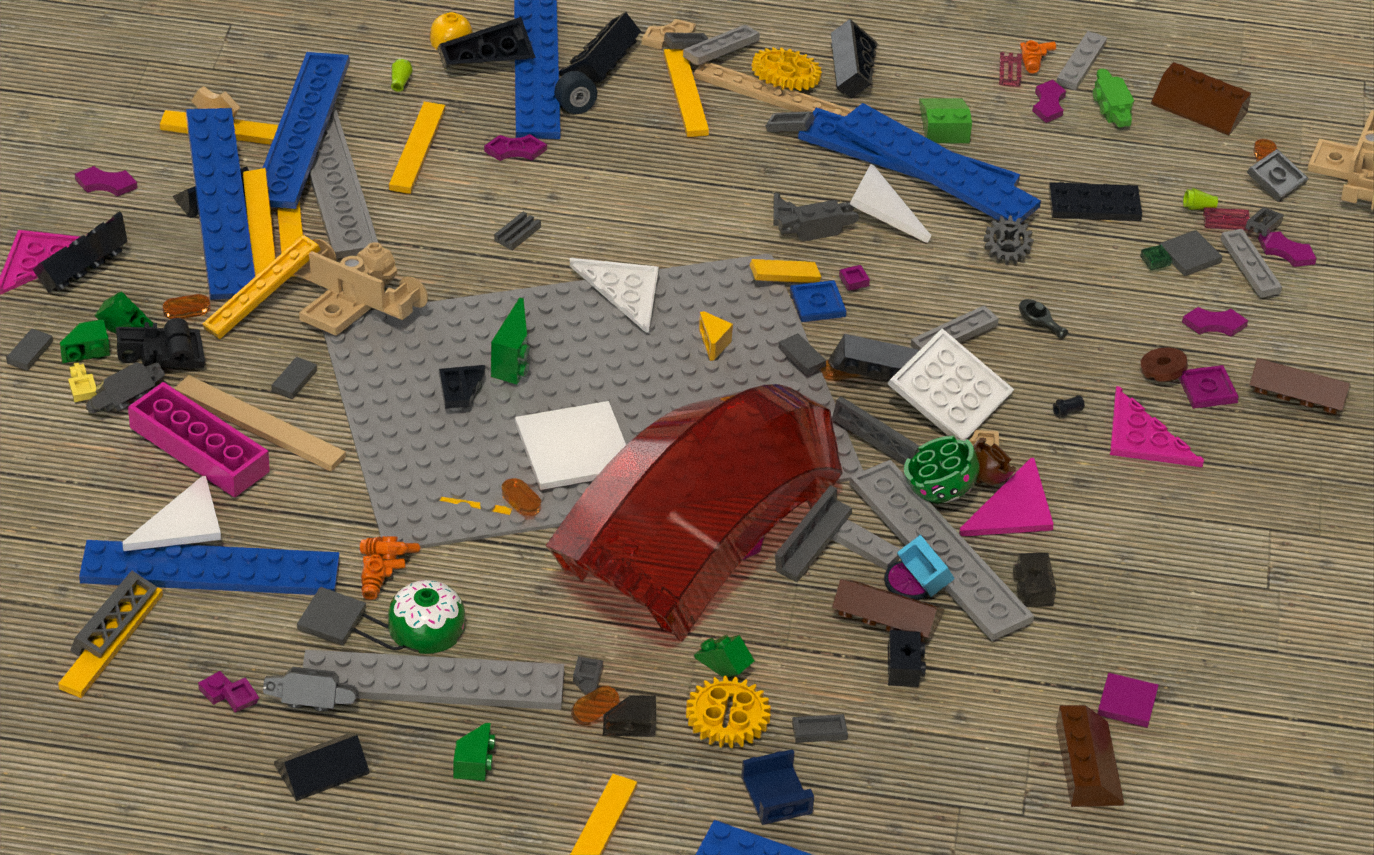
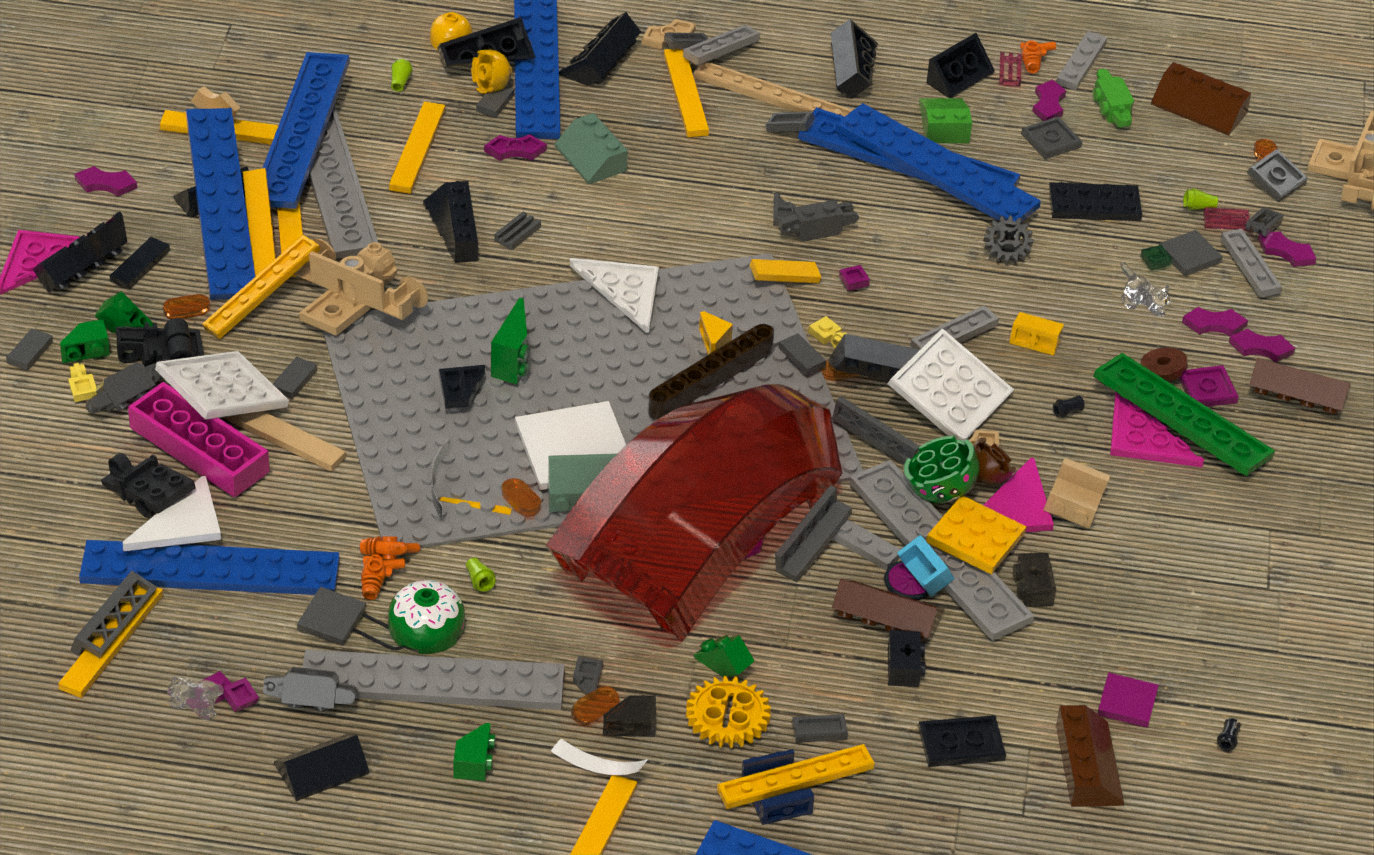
black wheel [554,71,598,114] -> none
yellow gear [751,47,822,91] -> none
blue tile [790,280,846,322] -> none
white tile [850,164,931,243] -> none
pearl dark grey piece [1019,299,1068,339] -> none
none -> black plate [101,453,196,518]
none -> black tile [109,237,170,290]
none -> white tile [155,351,289,419]
none -> clear animal [167,677,224,720]
none -> black wedge [423,181,478,263]
none -> white sticker [431,440,449,519]
none -> lime cone [466,558,496,592]
none -> yellow cylinder [471,50,512,94]
none -> dark grey tile [476,88,514,118]
none -> sand green slope [547,453,625,512]
none -> white sticker [551,739,648,775]
none -> sand green slope [555,113,628,185]
none -> dark brown beam [648,324,774,420]
none -> yellow tile [717,744,874,809]
none -> light yellow plate [808,316,847,349]
none -> black tile [918,715,1006,767]
none -> black slope [926,33,995,98]
none -> yellow plate [926,496,1027,575]
none -> yellow hinge [1009,312,1064,356]
none -> dark grey tile [1021,116,1082,159]
none -> tan panel [1043,458,1110,528]
none -> green plate [1093,353,1275,476]
none -> clear animal [1120,262,1171,317]
none -> black pin [1217,718,1241,751]
none -> magenta tile [1229,328,1295,362]

